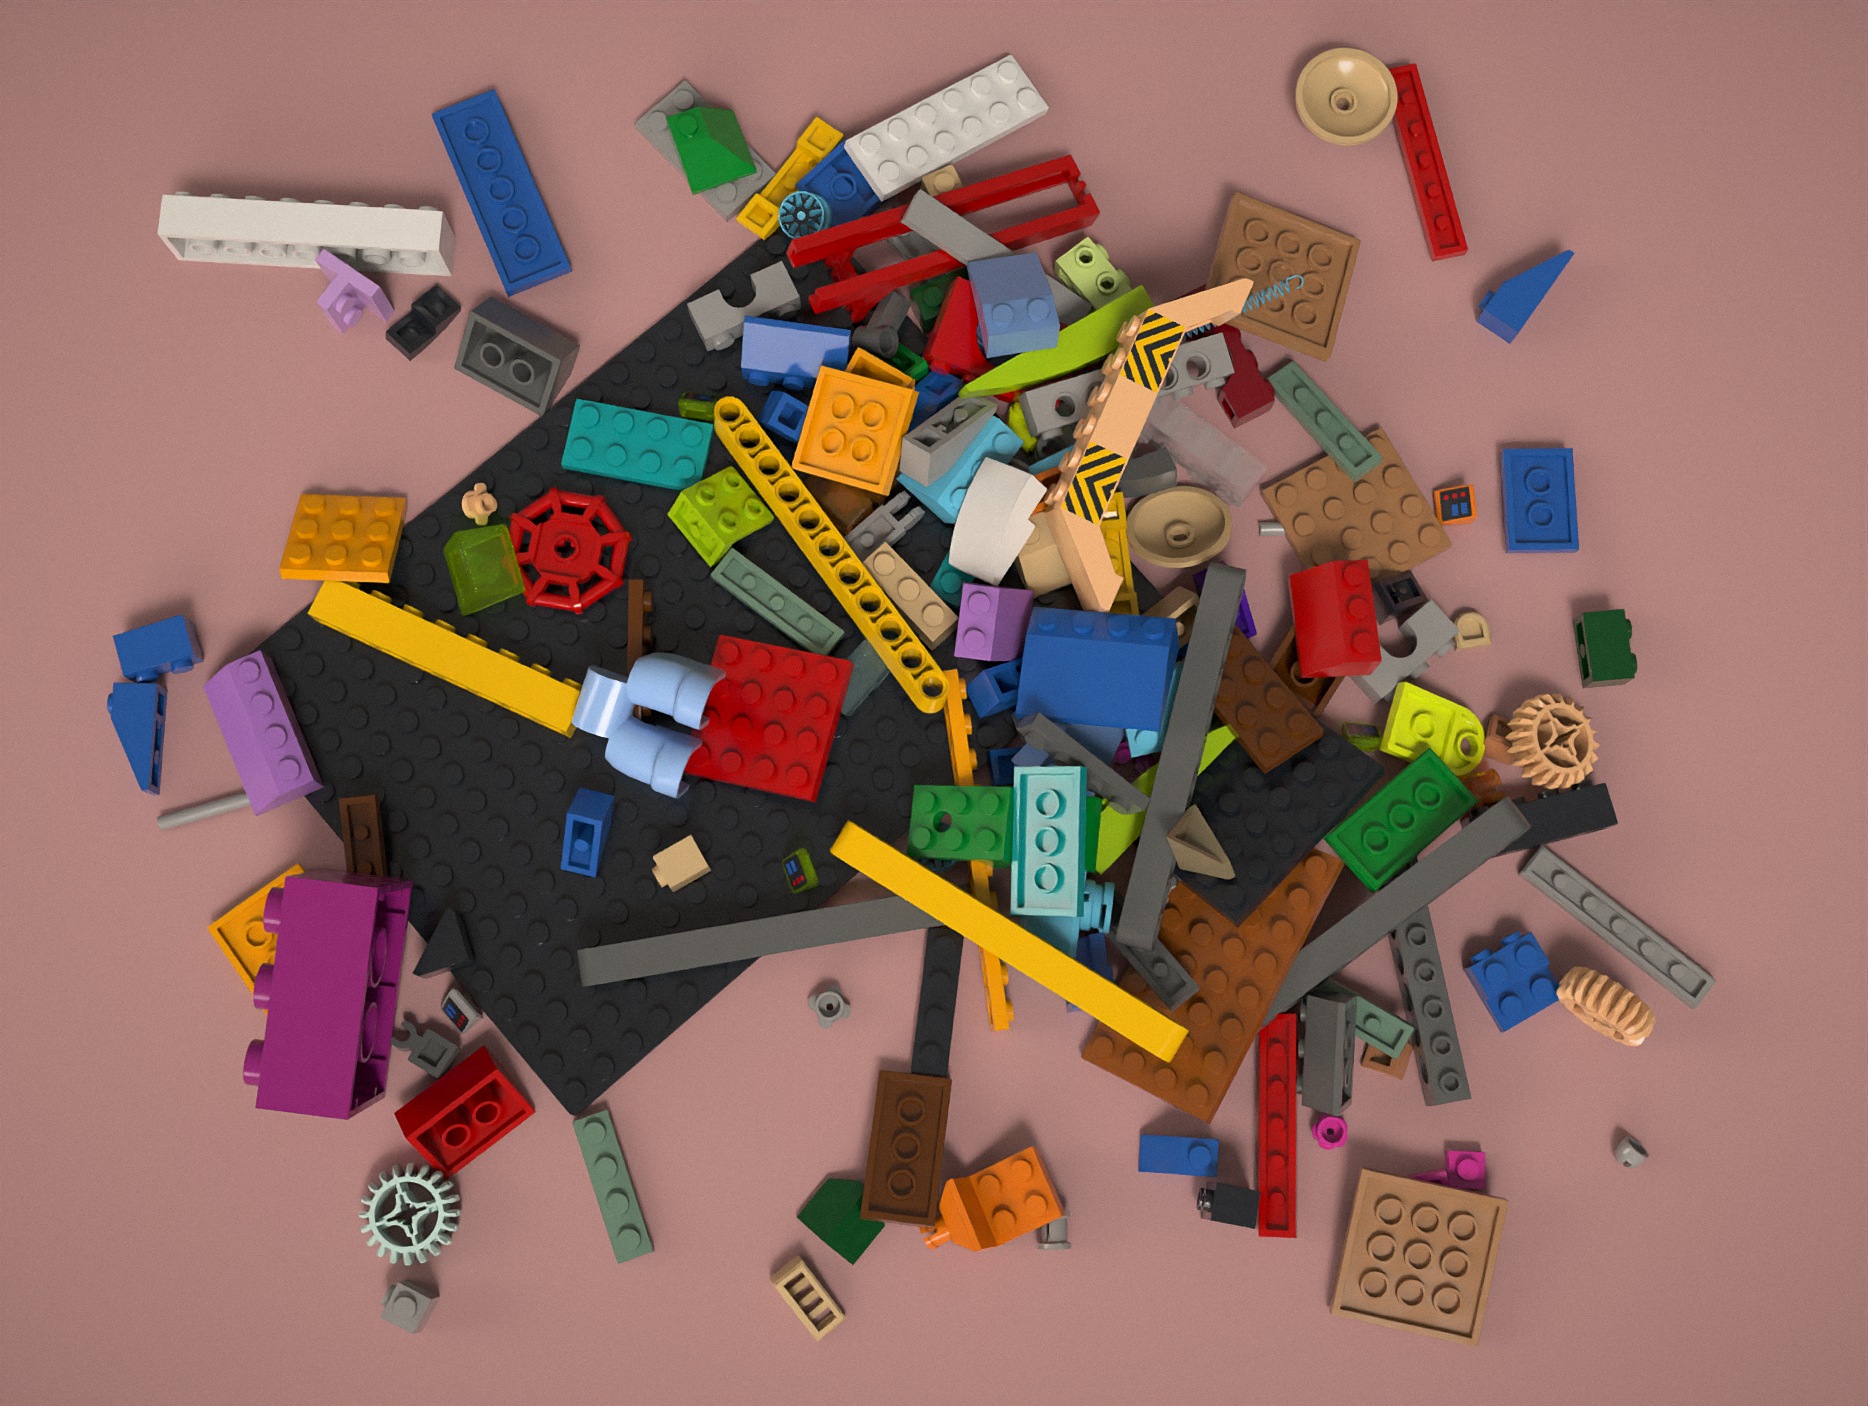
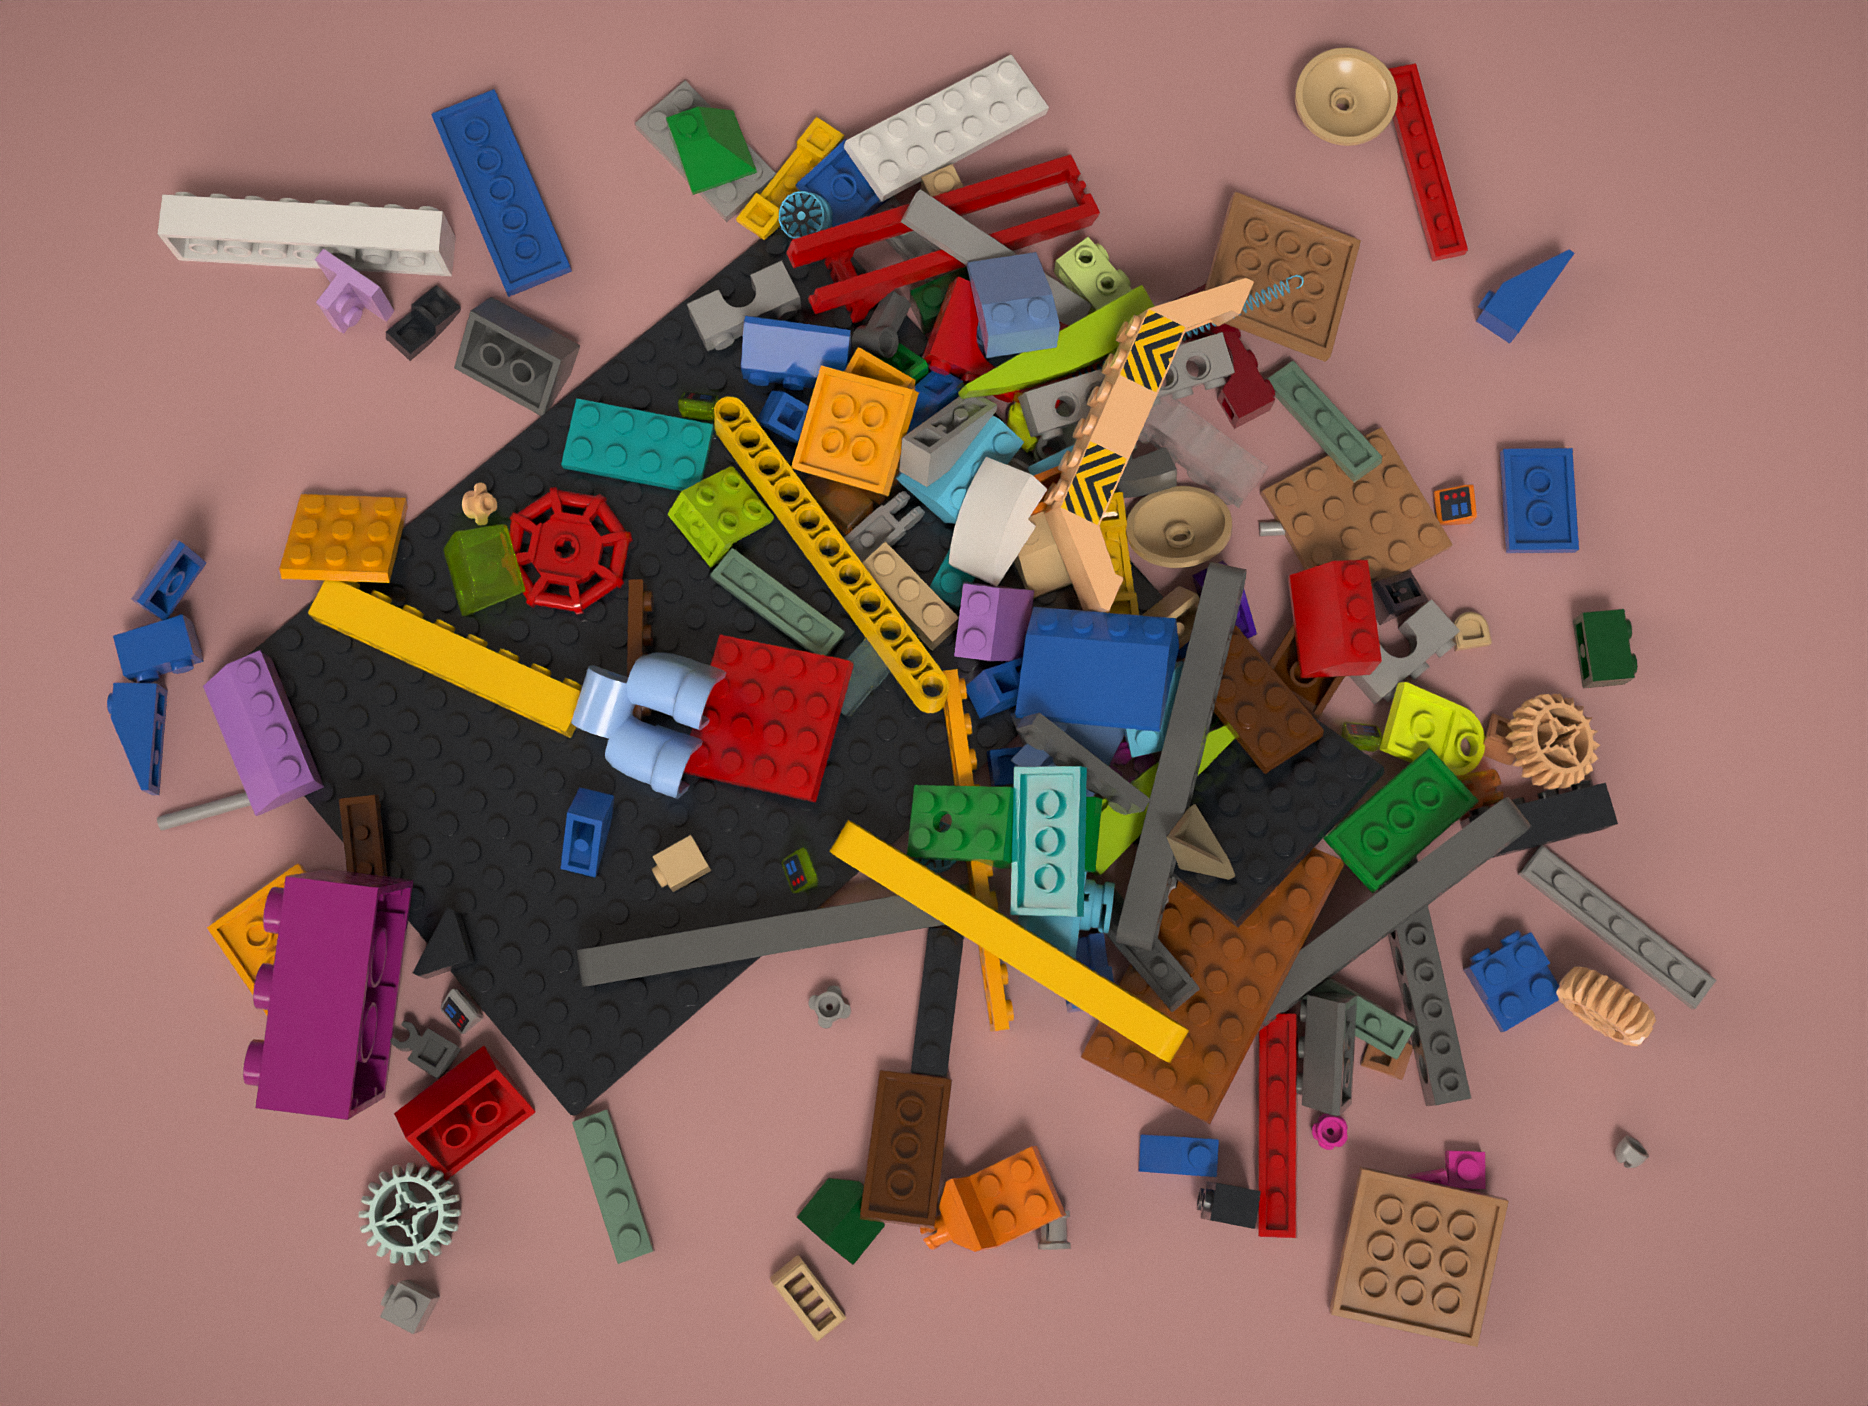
none -> blue slope [131,539,207,620]

